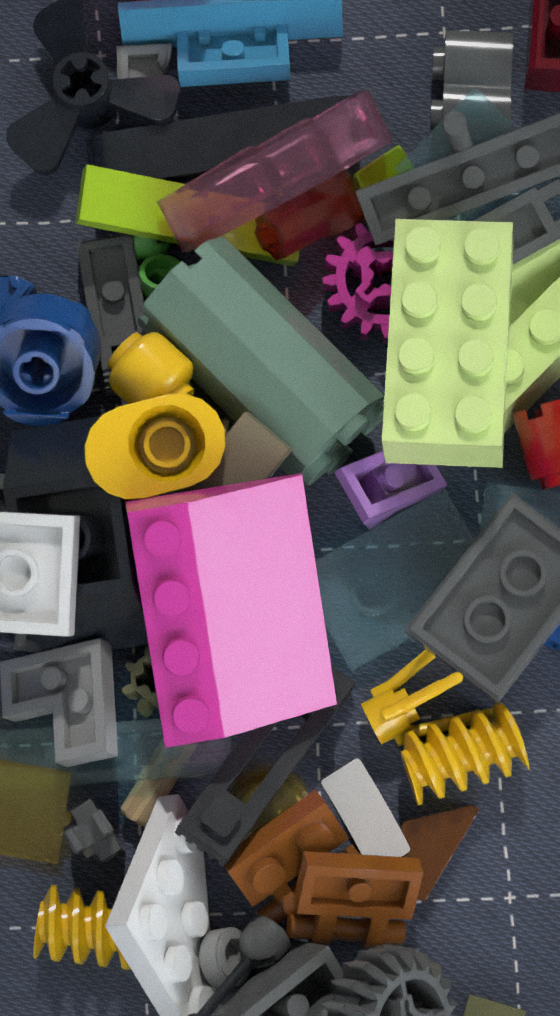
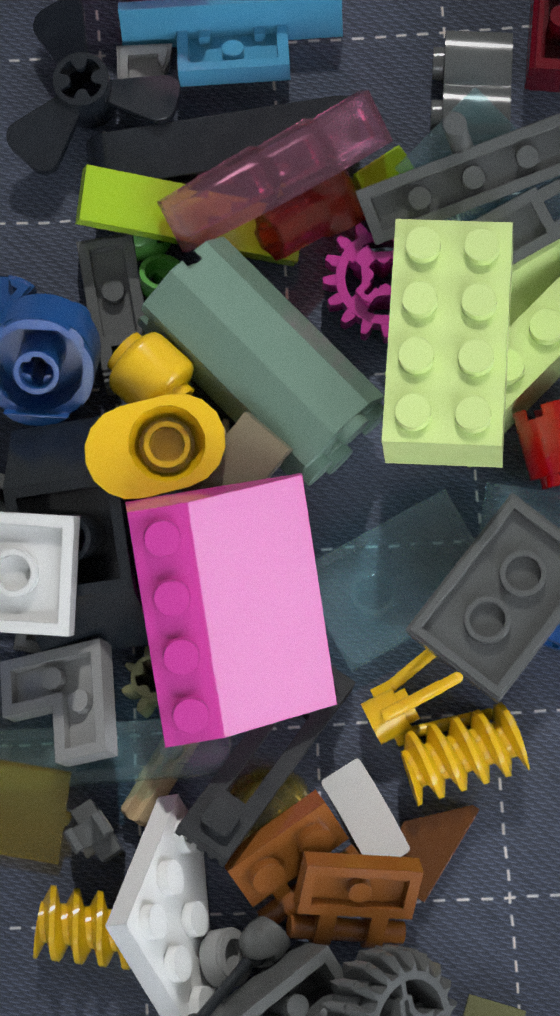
medium lavender slope [335,451,447,530] -> none

